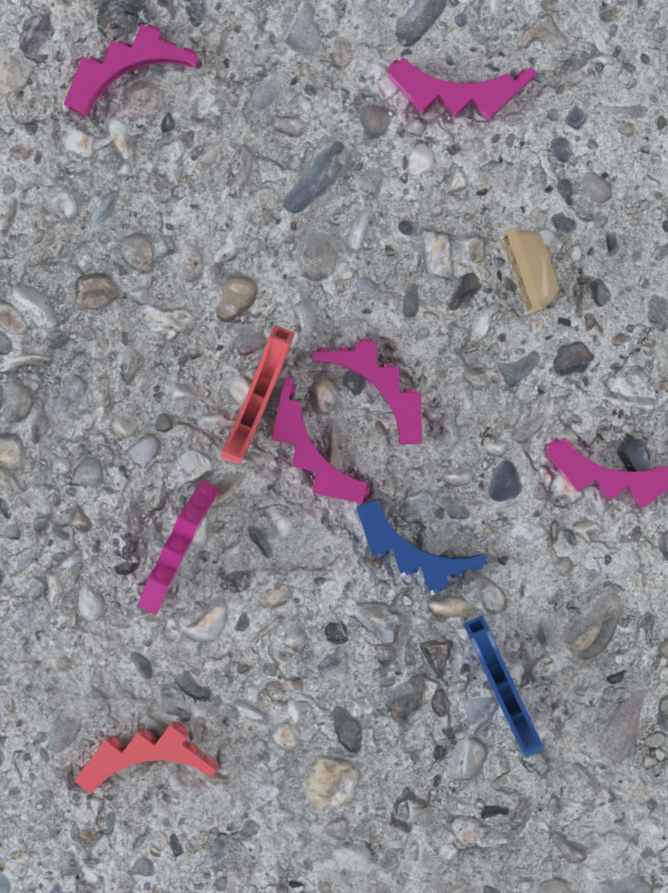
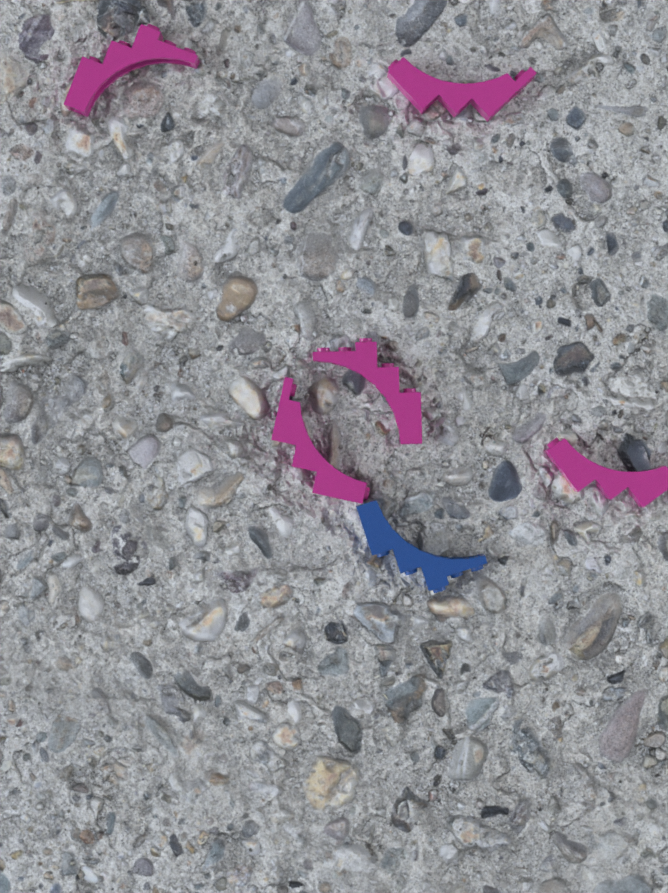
coral arch [74,721,218,794] -> none
dark pink arch [137,479,220,615] -> none
coral arch [220,325,295,465] -> none
blue arch [463,615,545,758] -> none
tan windscreen [501,227,559,316] -> none

